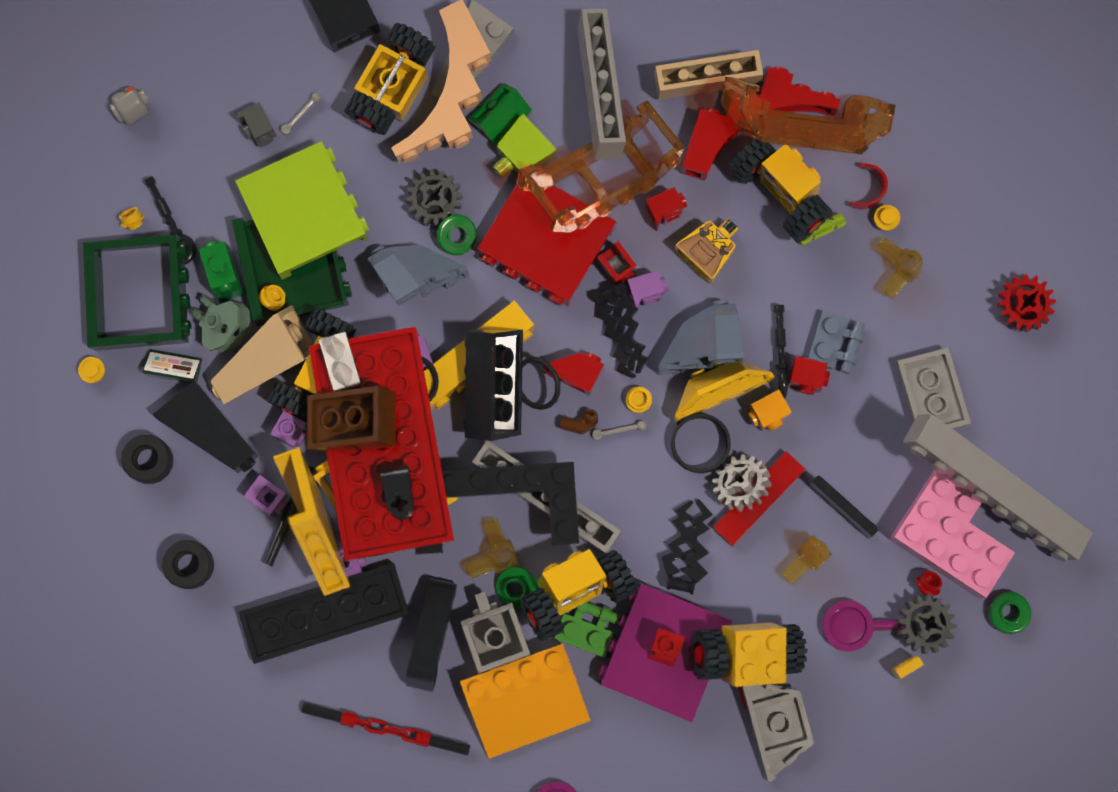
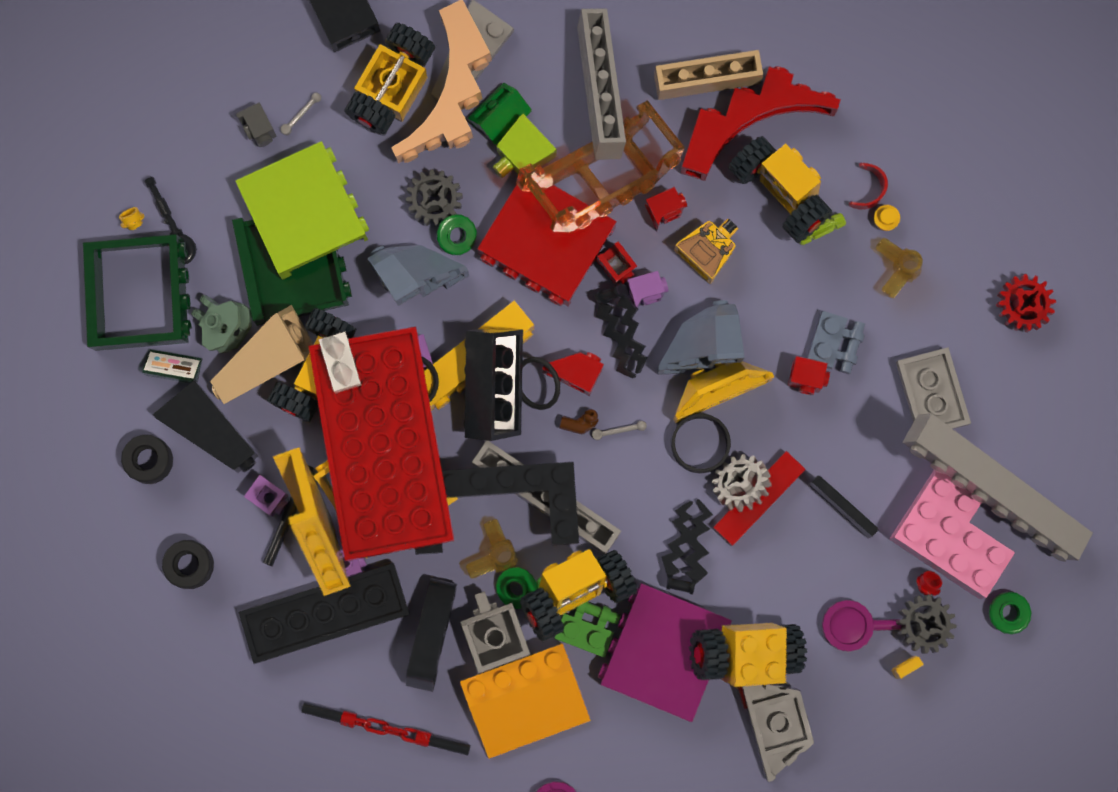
yellow plate [78,357,105,384] -> none
light grey head [109,86,151,125] -> none
green torso [199,241,245,302] -> none
yellow plate [259,285,286,311] -> none
medium lavender brick [271,411,307,449] -> none
reddish brown slope [307,386,396,450] -> none
black piece [380,464,415,520] -> none
yellow plate [626,387,652,413] -> none
red window [648,628,685,667] -> none
clear orange windscreen [721,76,896,154] -> none
light orange brick [747,390,792,431] -> none
black piece [774,305,789,399] -> none
clear yellow axle [782,534,832,584] -> none

